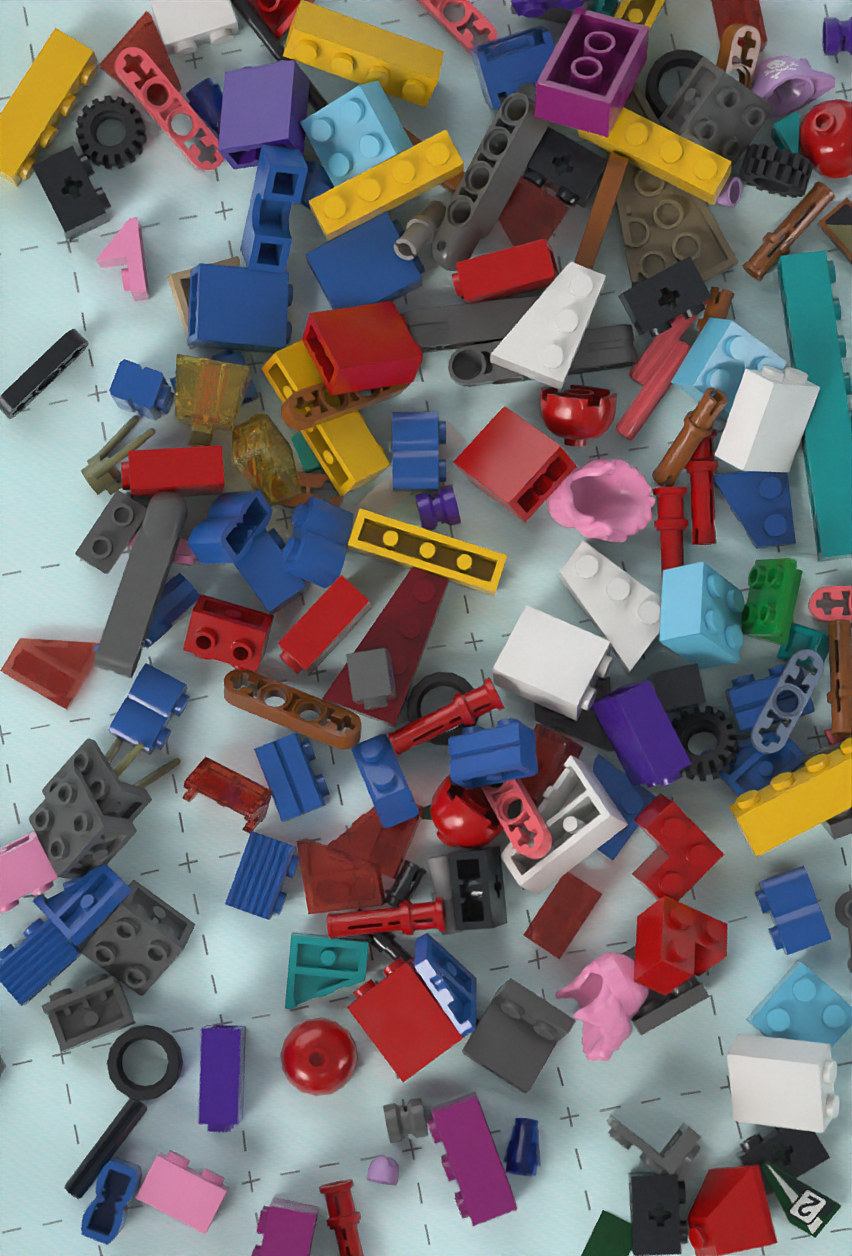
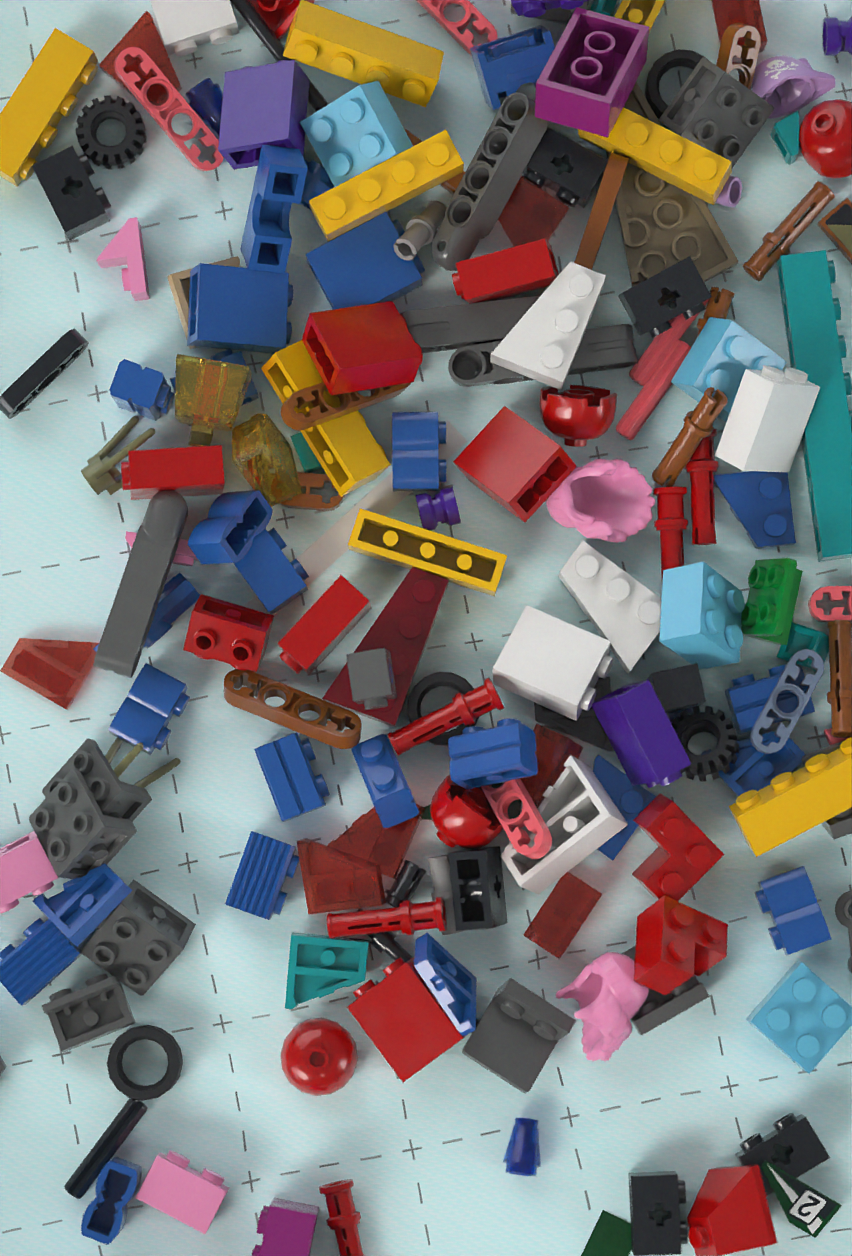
dark grey bracket [75,490,147,574] -> none
clear red hinge [182,756,272,834] -> none
dark purple brick [198,1025,246,1132] -> none
blue brick [283,496,353,589] -> none
lavender hinge [366,1155,399,1186] -> none
dark grey wheel [383,1098,429,1144] -> none
magenta brick [427,1091,518,1226] -> none
dark grey bracket [606,1115,701,1175] -> none
white brick [727,1033,840,1133] -> none
black tyre [739,144,813,198] -> none

